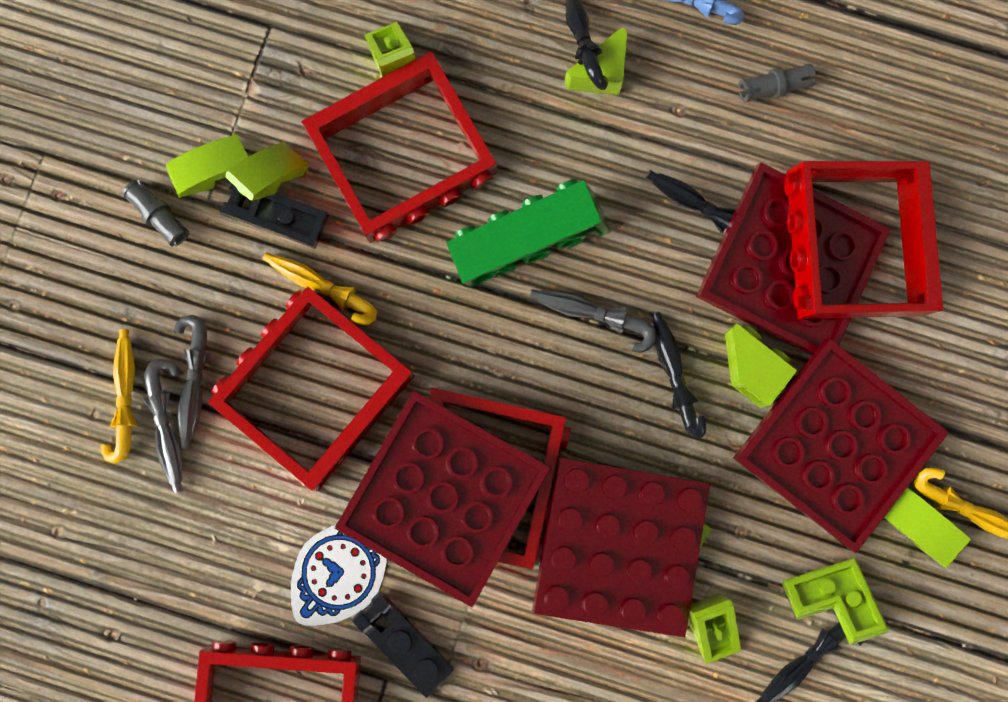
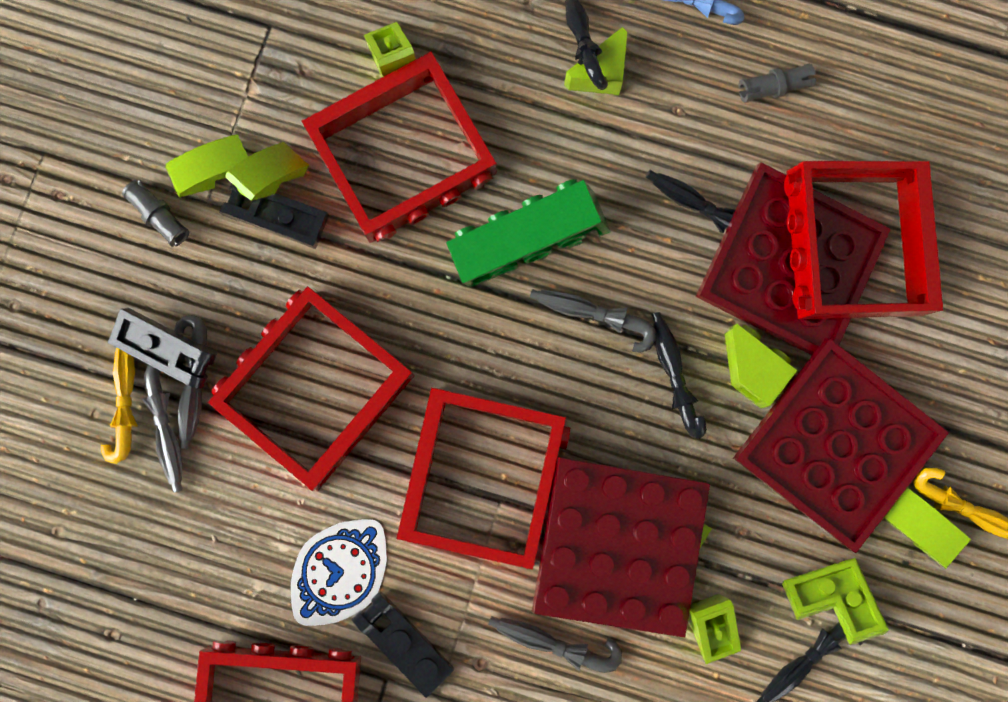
yellow piece [263,252,378,326] -> none
dark red plate [334,390,550,608] -> none
none -> plate [108,308,217,389]
none -> dark grey piece [488,616,622,673]

